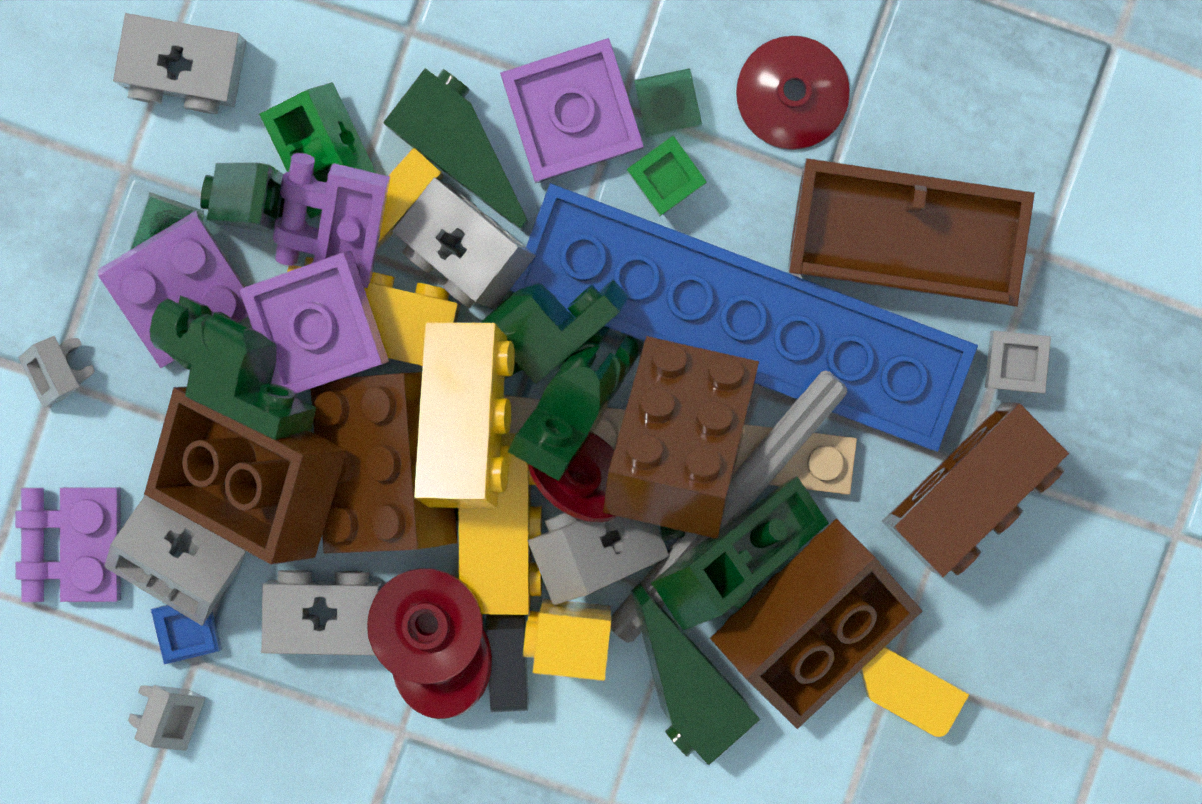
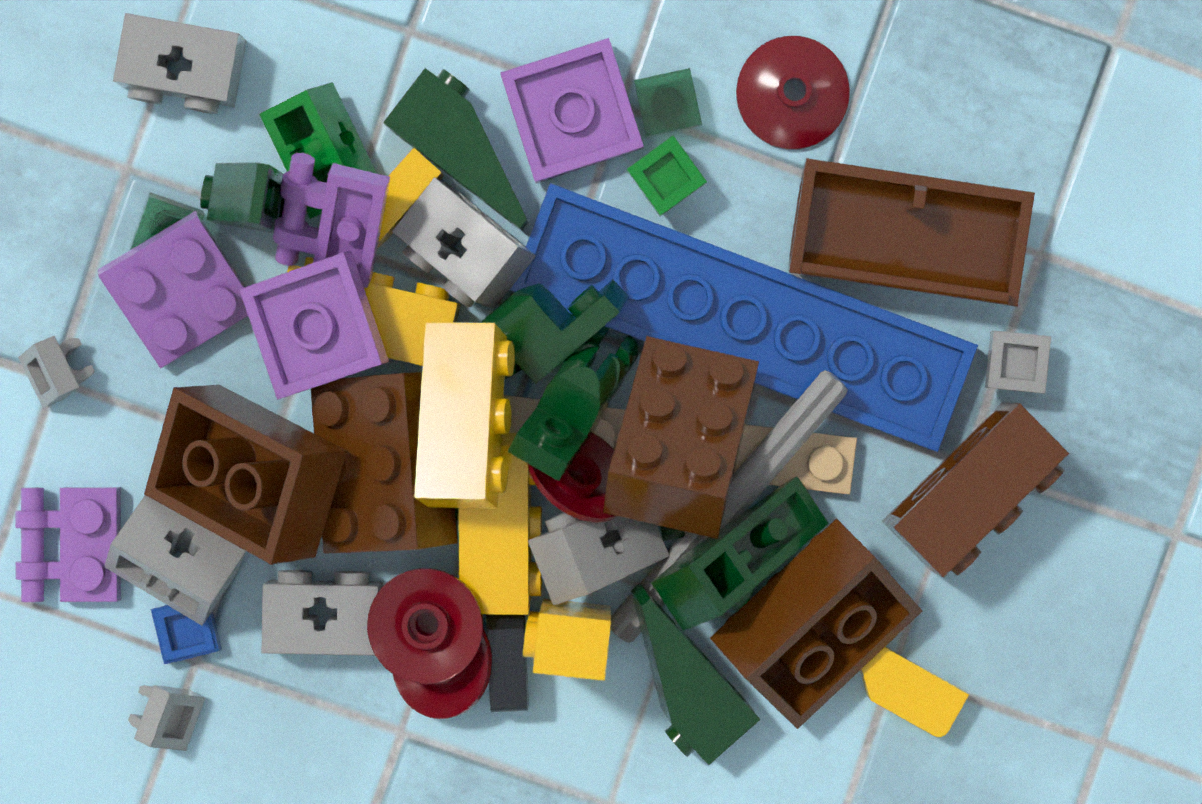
dark green plate [149,296,316,440] -> none

